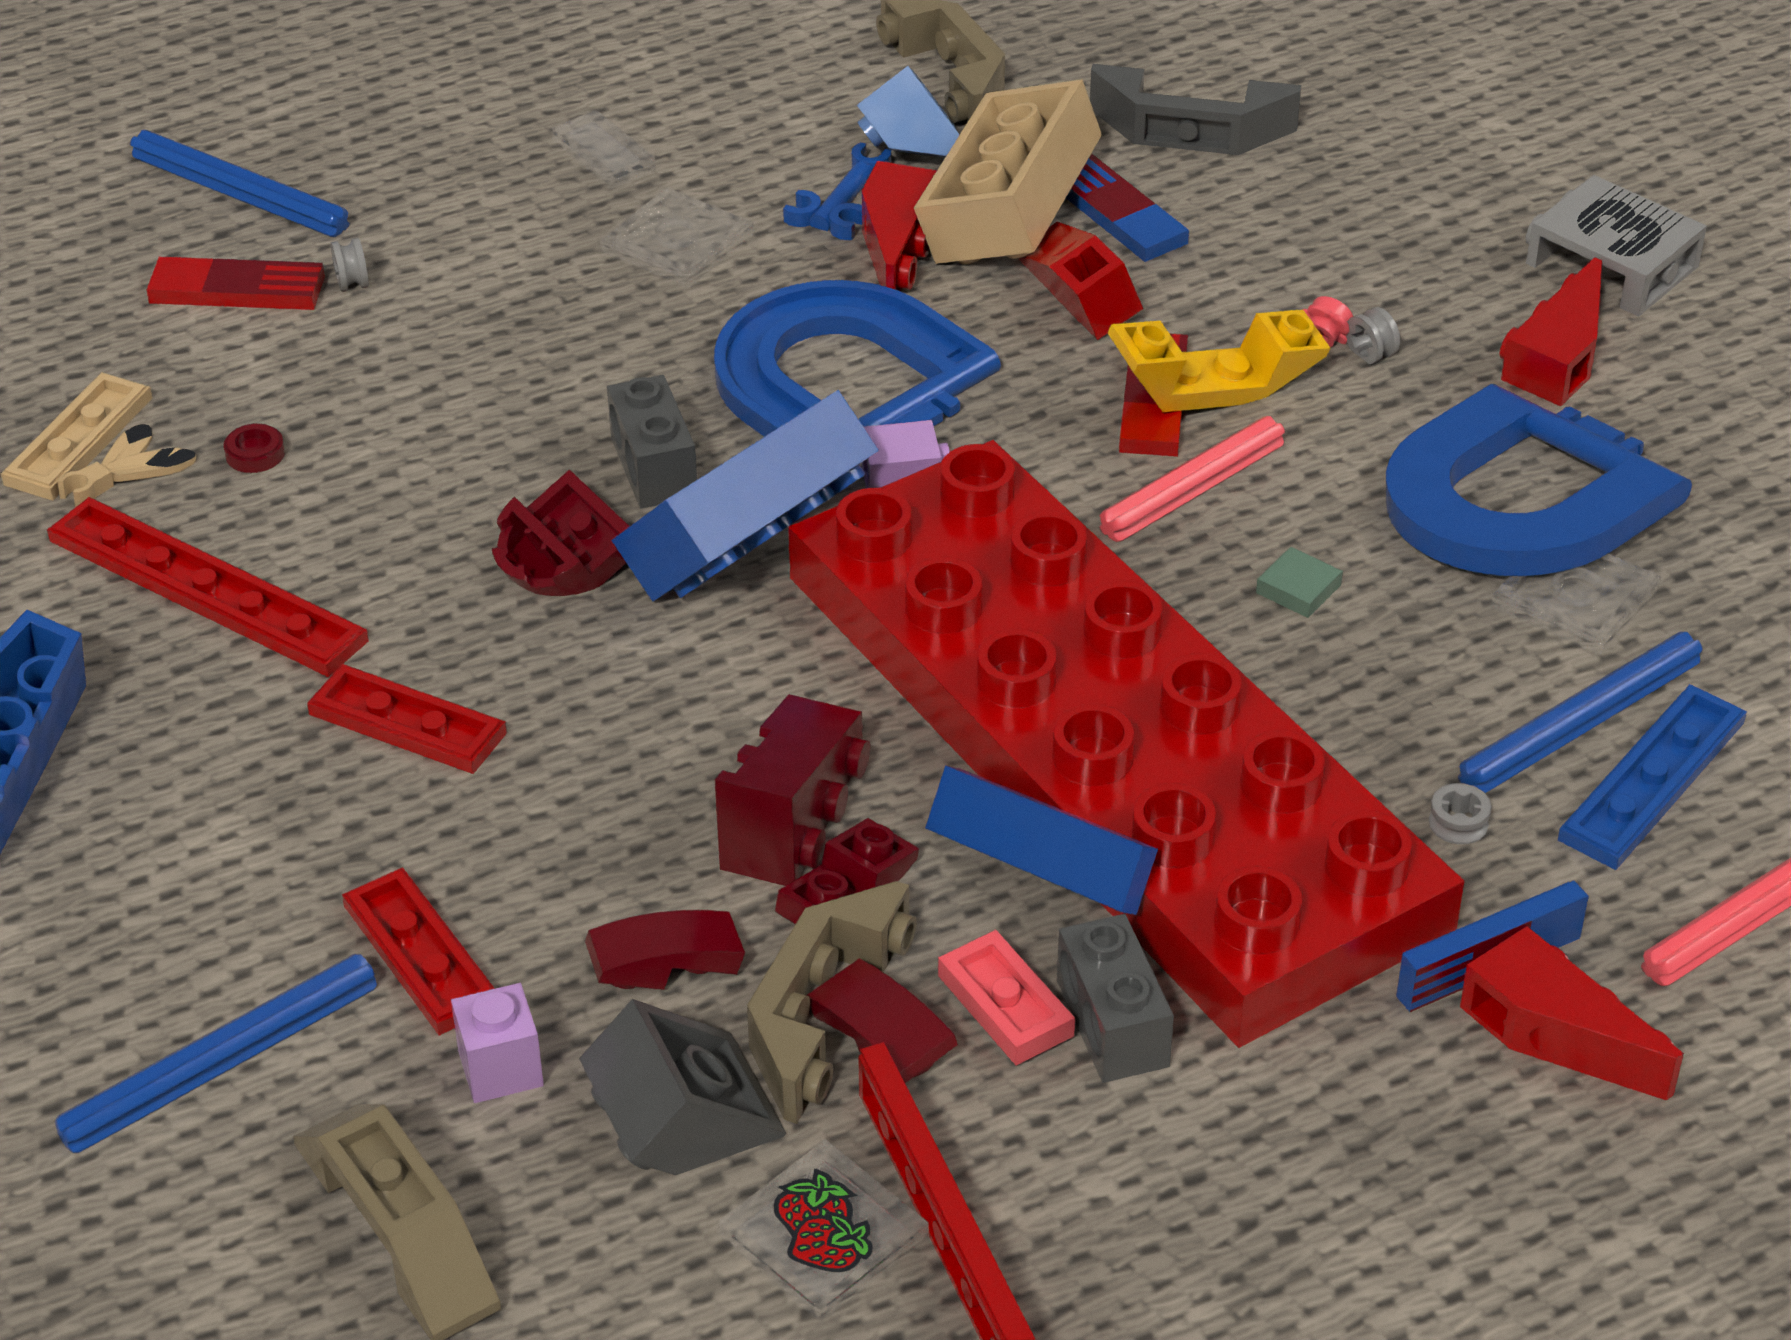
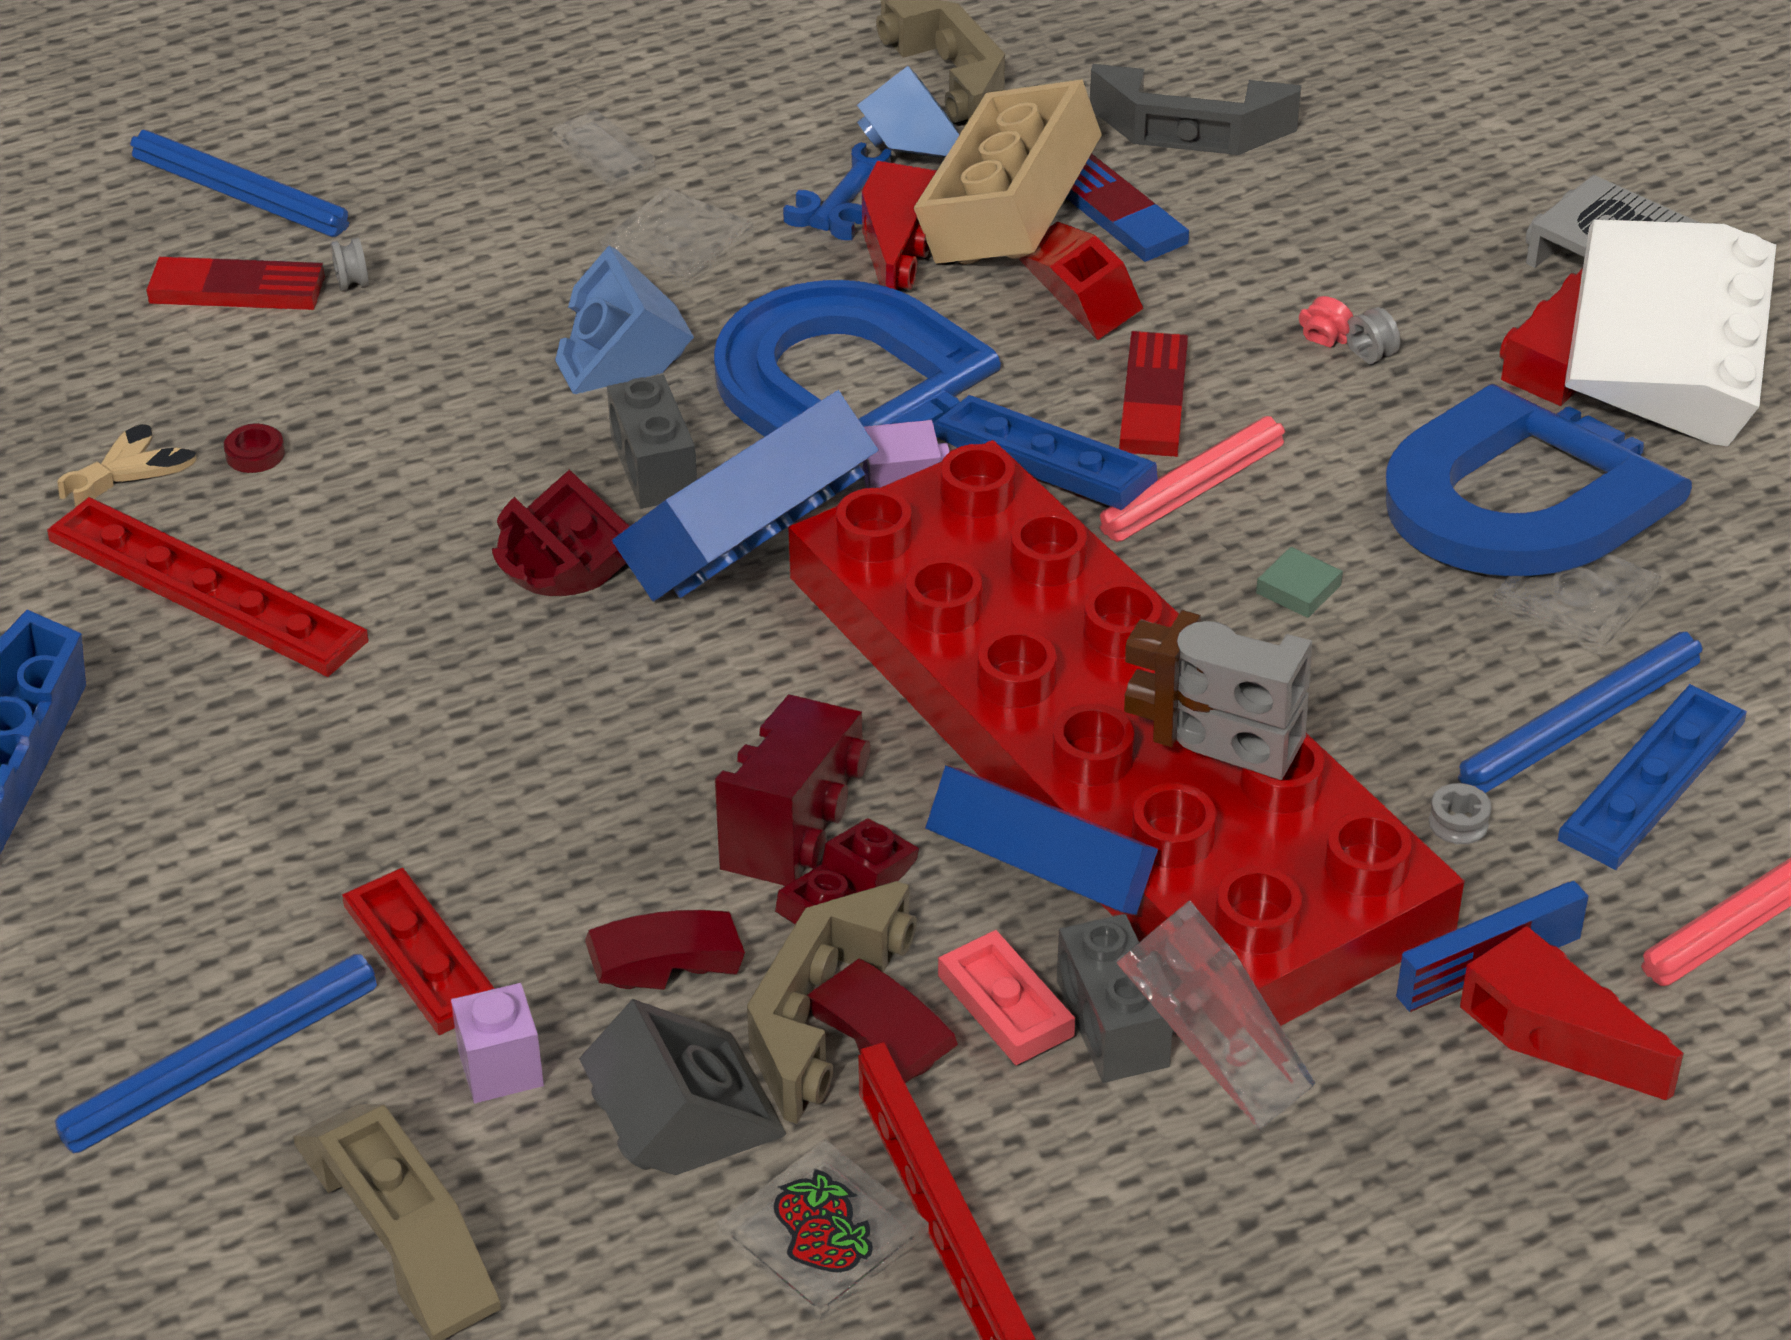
tan tile [1,372,152,501] -> none
red tile [307,664,507,774] -> none
yellow slope [1108,310,1331,412] -> none
none -> medium blue slope [555,245,694,394]
none -> blue tile [933,395,1158,510]
none -> clear slope [1116,900,1316,1130]
none -> light grey hips [1124,610,1312,780]
none -> white slope [1565,219,1776,446]

